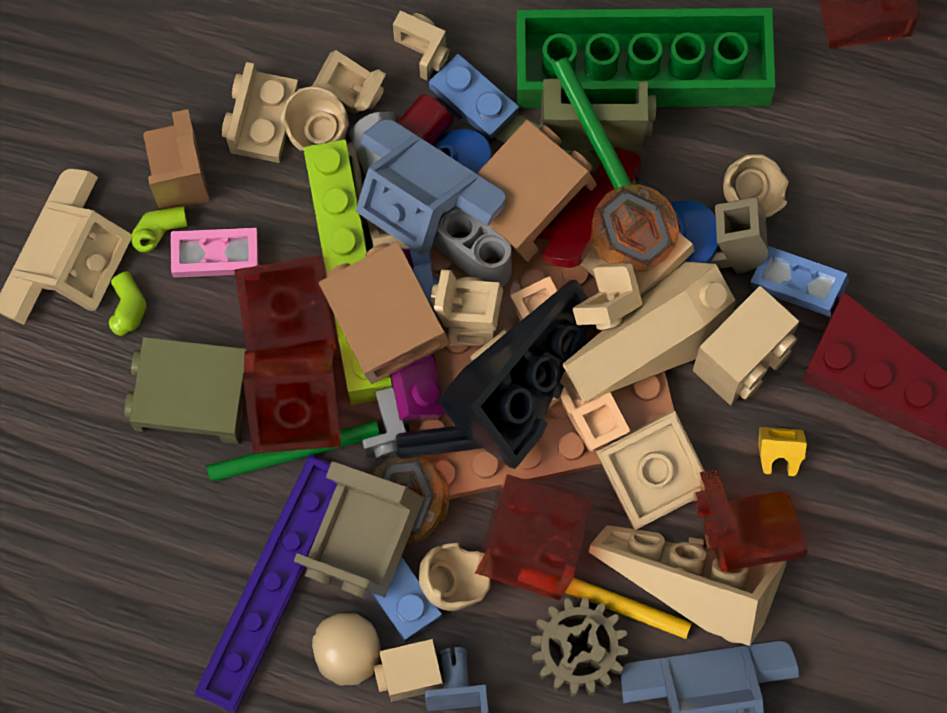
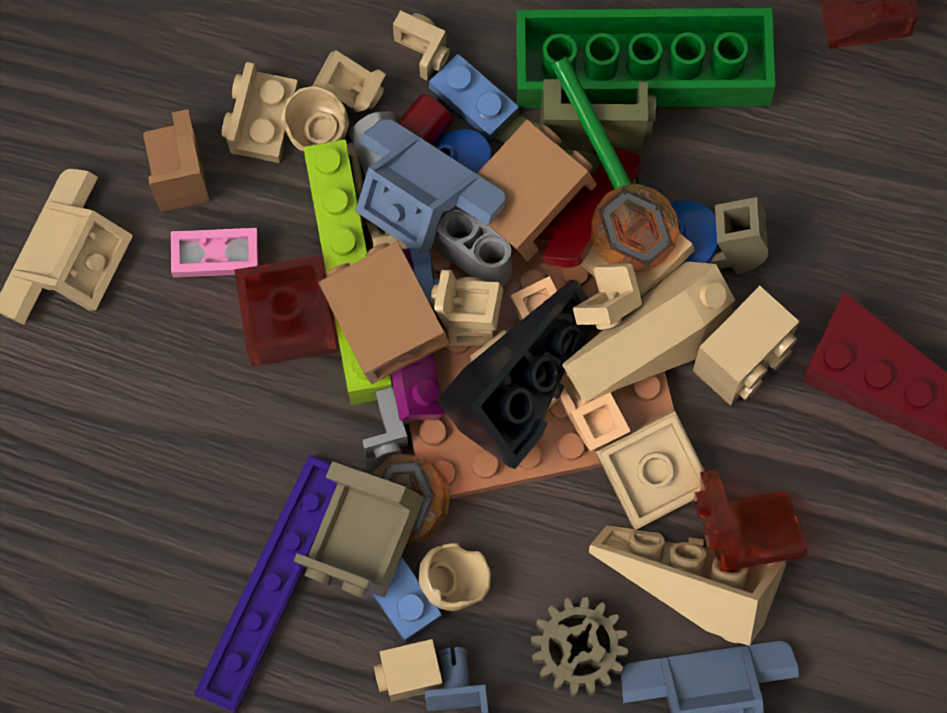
lime arm [109,271,147,336] -> none
olive panel [124,337,251,444] -> none
lime arm [131,206,187,253] -> none
green bar [206,420,380,482] -> none
clear red brick [243,344,341,454] -> none
tan hair [312,613,381,685] -> none
black axle [395,426,482,459] -> none
clear red brick [475,474,592,601] -> none
yellow bar [519,559,692,639] -> none
tan hair [723,154,789,218] -> none
medium blue piece [750,246,849,317] -> none
yellow tile [758,427,807,476] -> none

